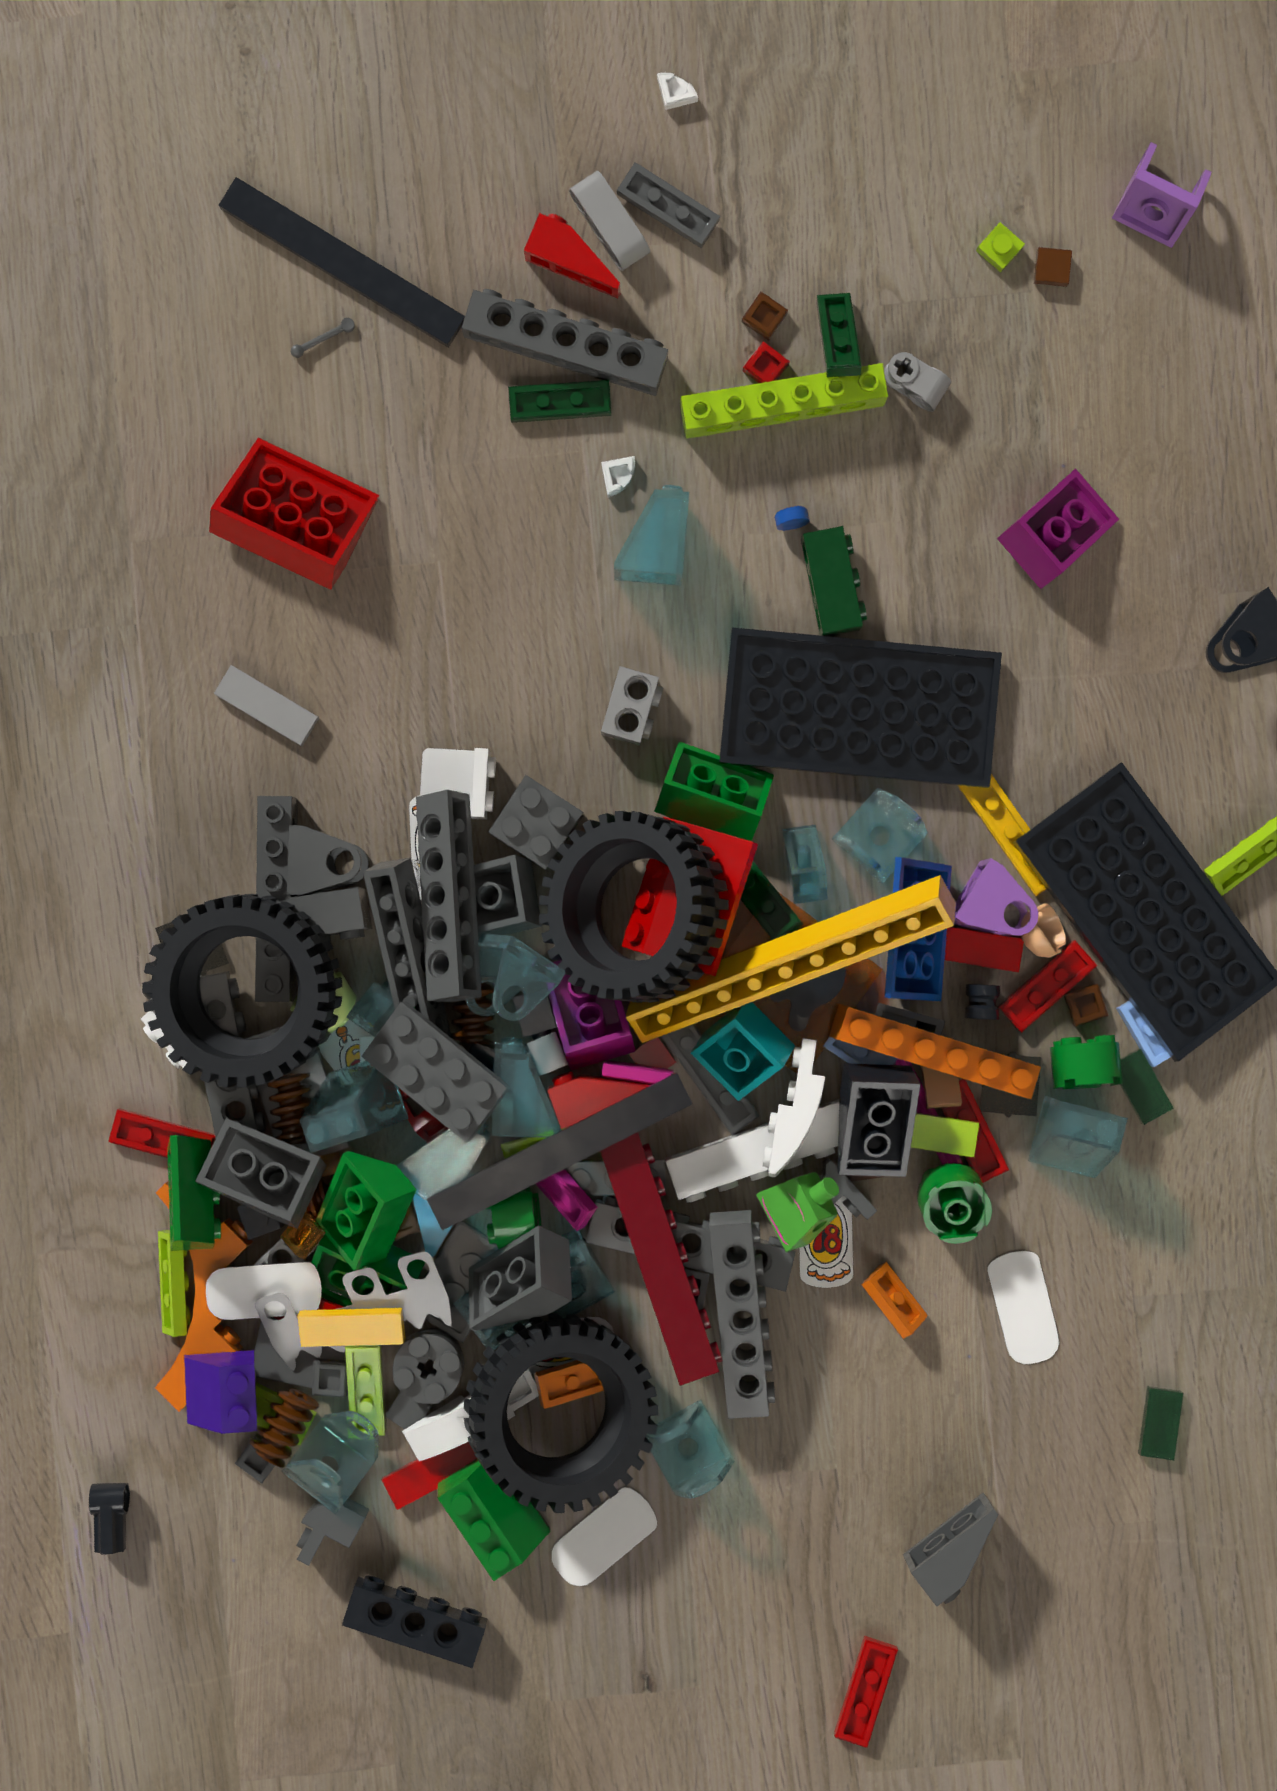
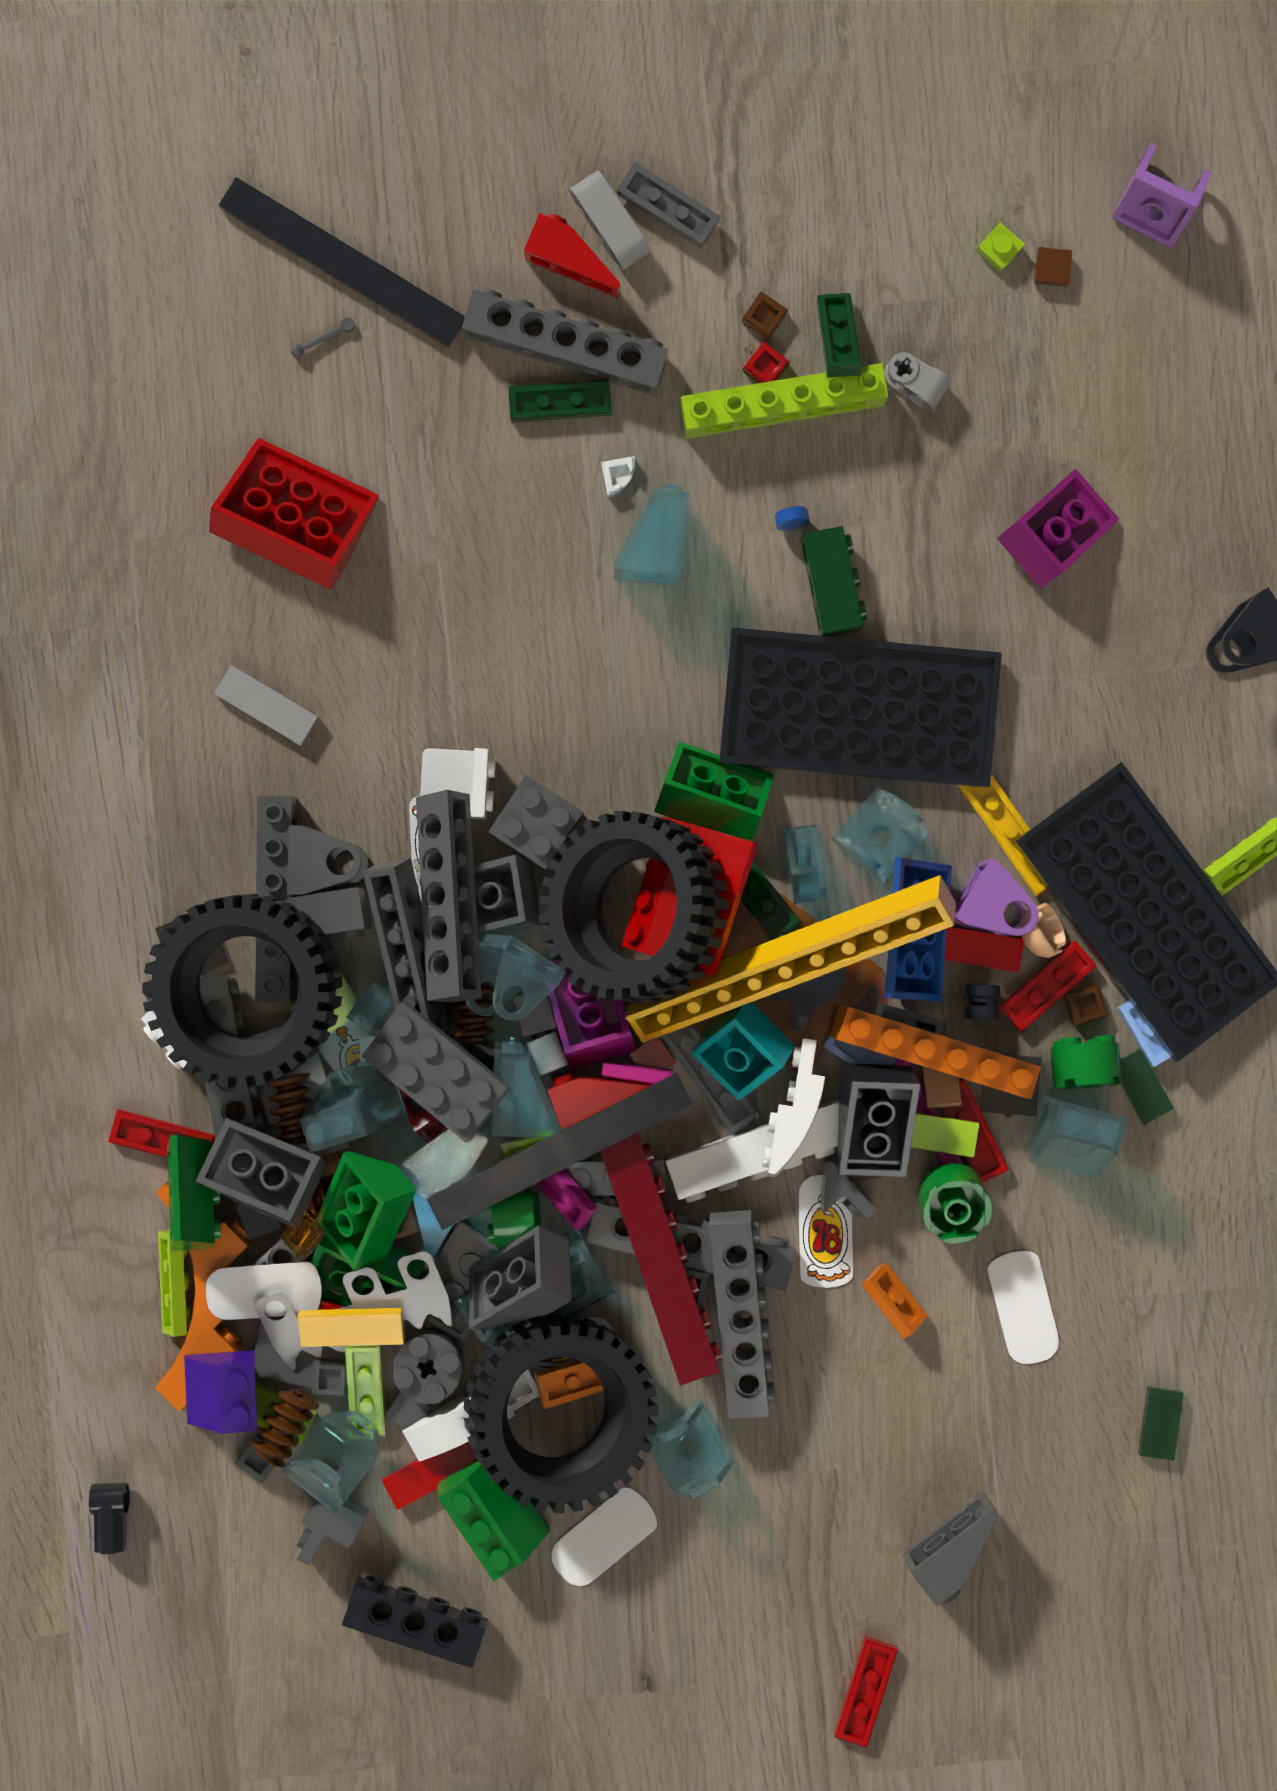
light grey brick [601,666,663,746] -> none
white tile [657,73,698,110] -> none
bright green torso [756,1172,839,1252] -> none

